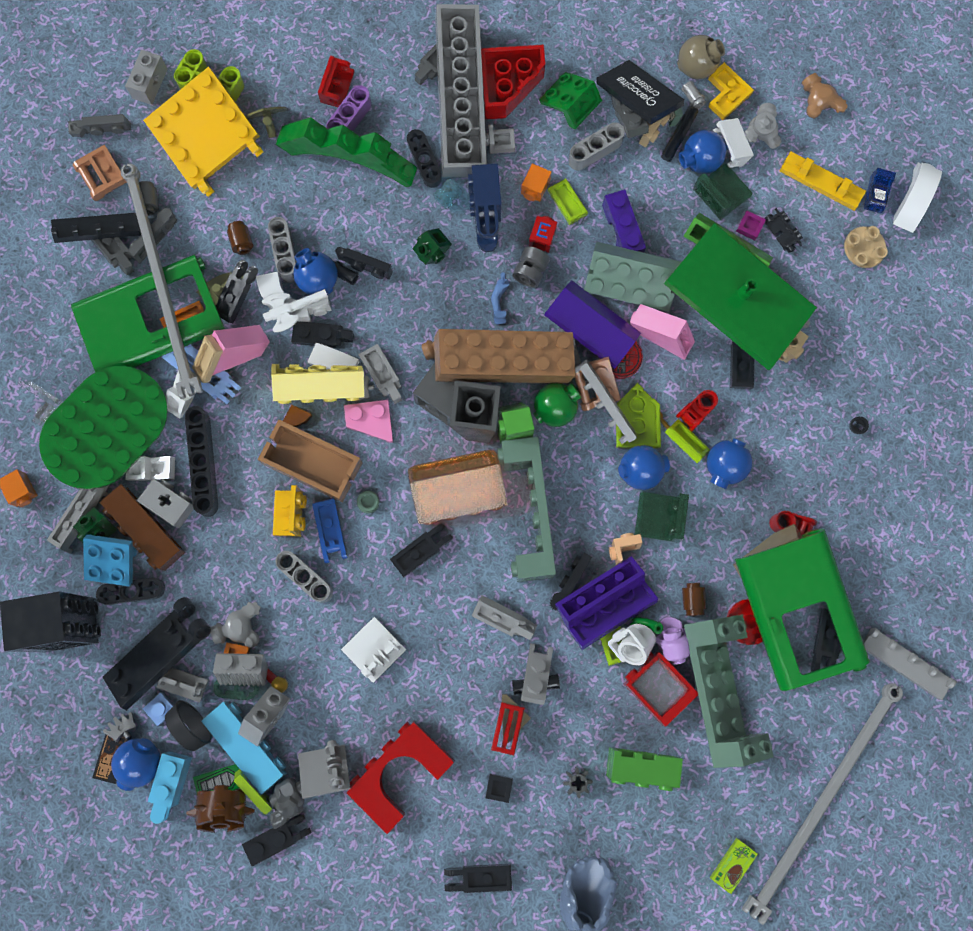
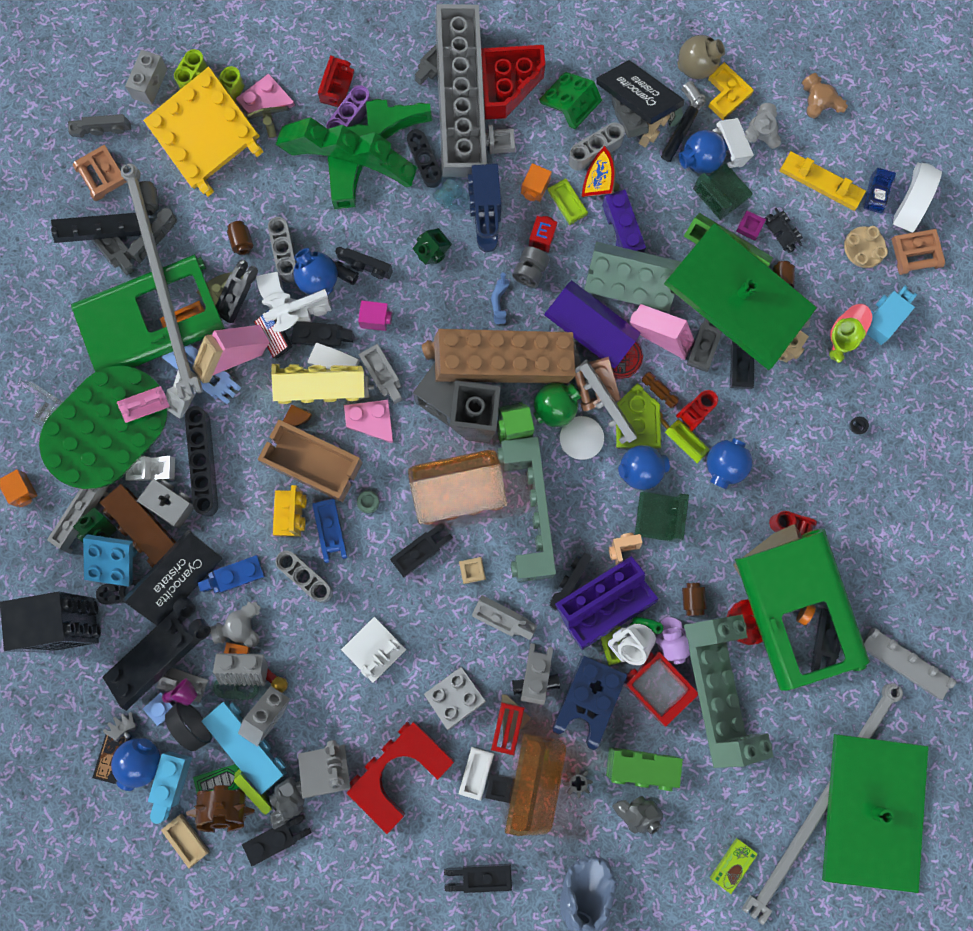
none -> bright pink hinge [117,386,170,423]
none -> black tile [123,530,223,626]
none -> tan tile [161,814,210,869]
none -> magenta bar [162,678,198,706]
none -> blue hinge [198,555,265,593]
none -> bright pink wing [236,74,295,114]
none -> tile [254,309,293,359]
none -> green arch [328,99,432,209]
none -> dark pink brick [358,300,392,331]
none -> light grey hinge [424,667,486,730]
none -> white tile [458,747,494,801]
none -> tan tile [459,557,486,584]
none -> clear orange windscreen [504,731,566,836]
none -> dark blue brick [553,656,627,750]
none -> white dish [560,416,604,460]
none -> shield [581,146,619,197]
none -> dark grey head [612,796,663,834]
none -> reddish brown axle [642,372,679,408]
none -> dark grey hinge [686,318,722,372]
none -> reddish brown brick [772,261,795,288]
none -> orange tile [796,604,816,625]
none -> green piece [822,734,928,893]
none -> lime hair [829,304,872,363]
none -> medium azure brick [867,285,918,345]
none -> nougat plate [891,229,945,275]

